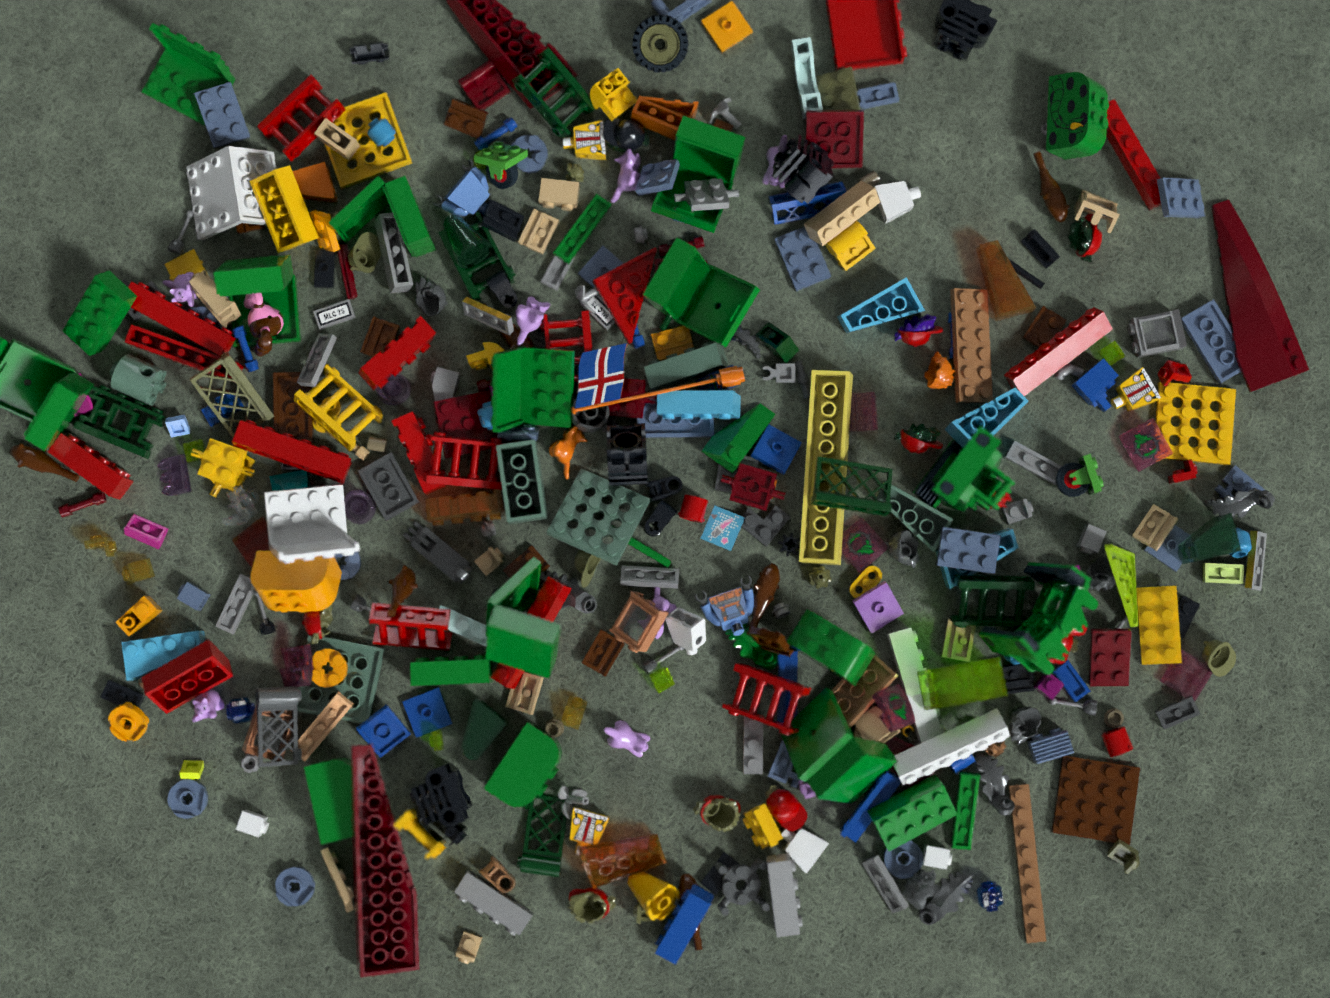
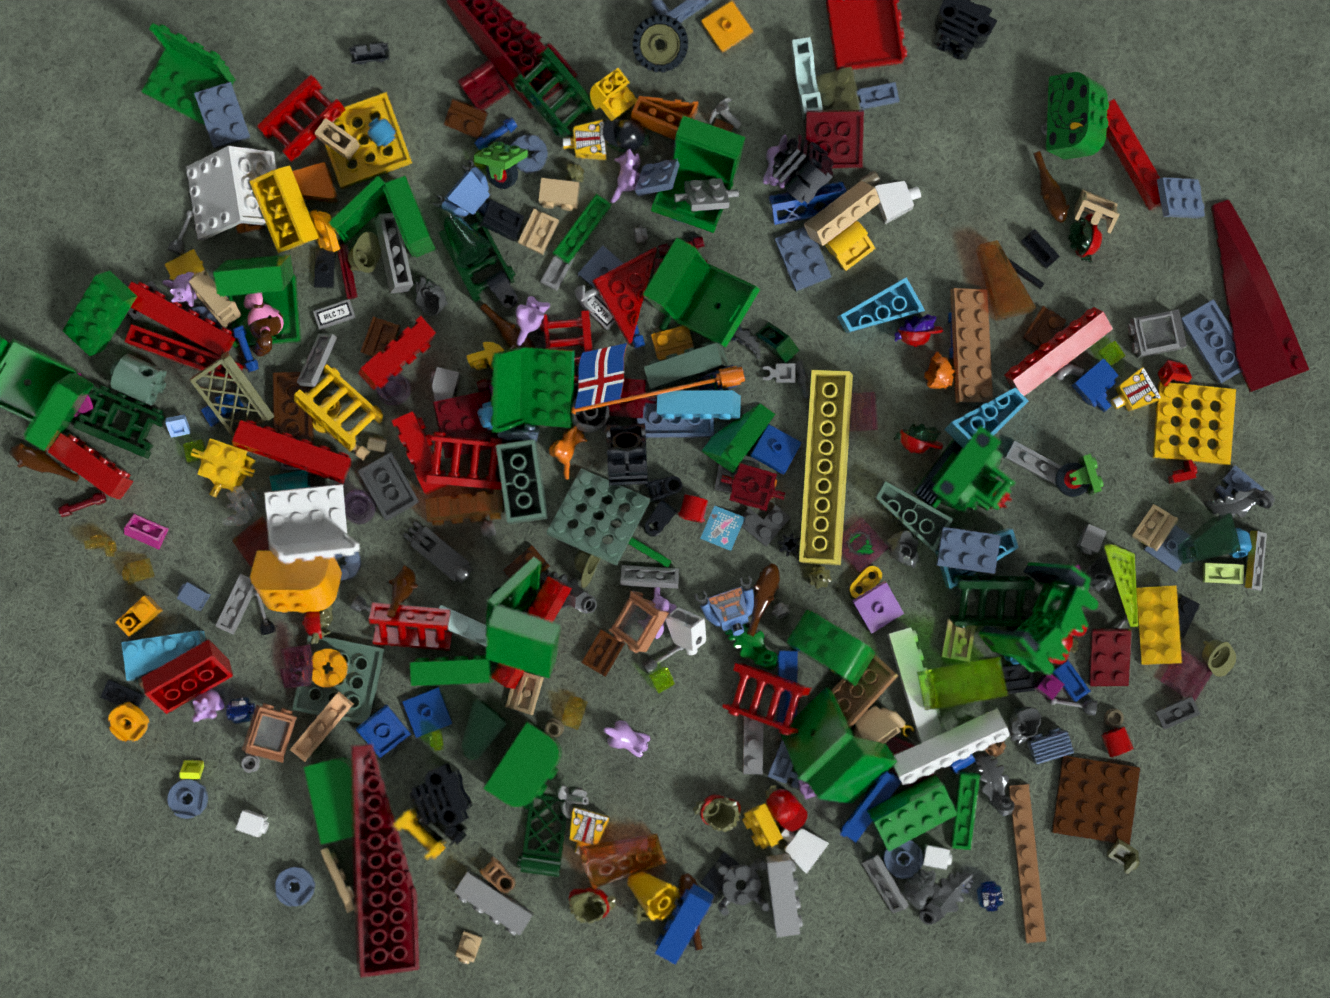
clear purple plate [157,454,192,496] -> none
dark grey piece [255,686,302,767] -> none
light grey plate [462,297,514,335] -> none
tan bracket [474,546,504,576] -> none
reddish brown plate [749,627,793,657] -> none
dark green fence [811,456,893,516] -> none
clear pink slope [872,684,916,733] -> none
light grey bracket [1002,498,1033,525] -> none
clear pink slope [1119,418,1173,472] -> none

